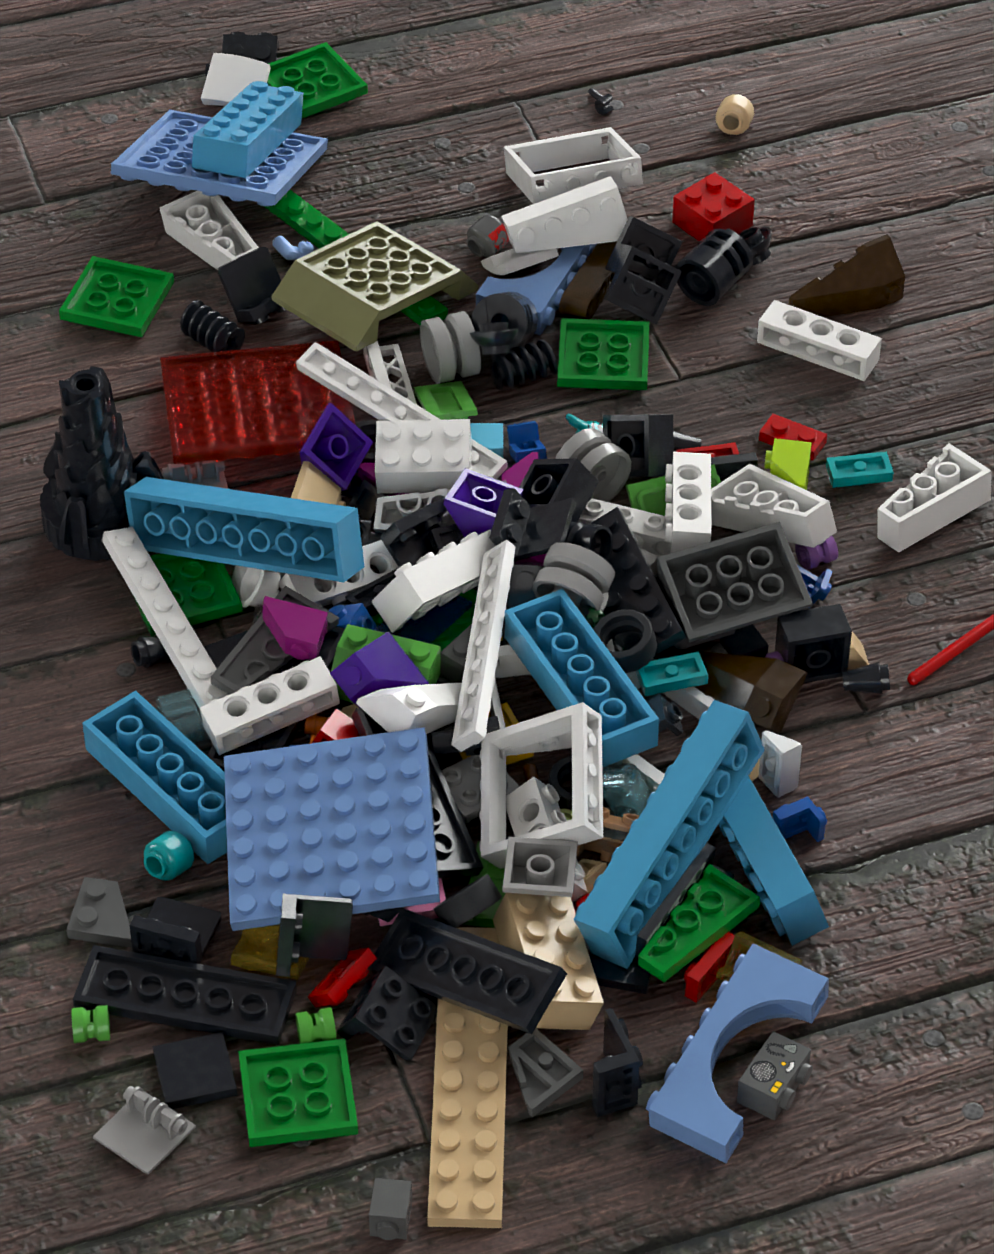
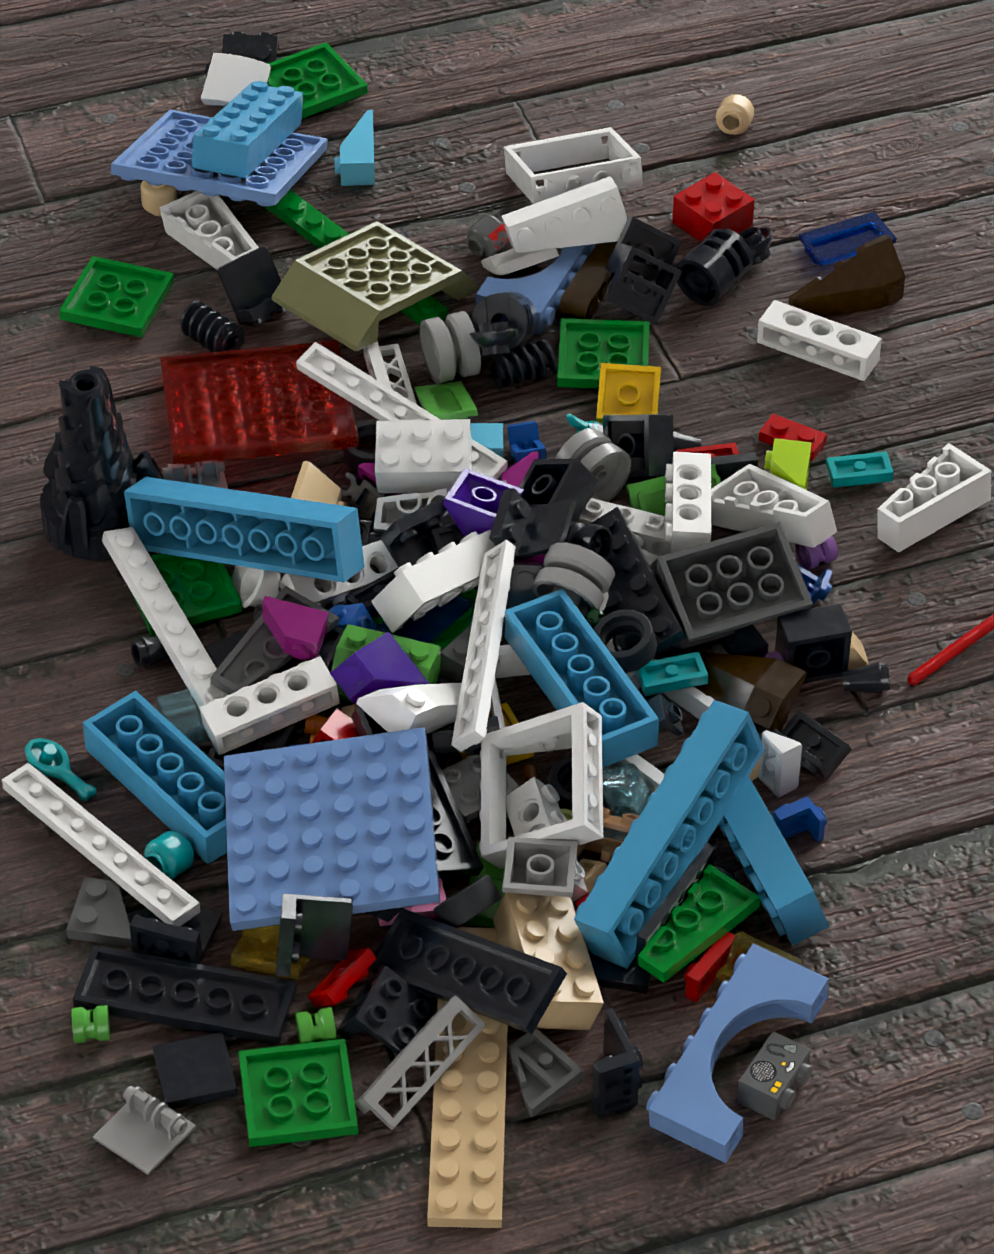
light blue arm [272,236,314,260] -> none
dark purple slope [300,403,373,491] -> none
dark grey brick [369,1178,412,1240] -> none
black hand [588,88,614,115] -> none
none -> white plate [2,763,201,927]
none -> teal piece [25,738,97,801]
none -> tan head [140,180,178,216]
none -> medium azure slope [334,110,375,186]
none -> light grey fence [355,995,487,1130]
none -> yellow plate [596,363,661,423]
none -> black bracket [772,710,852,780]
none -> clear blue piece [799,211,897,266]

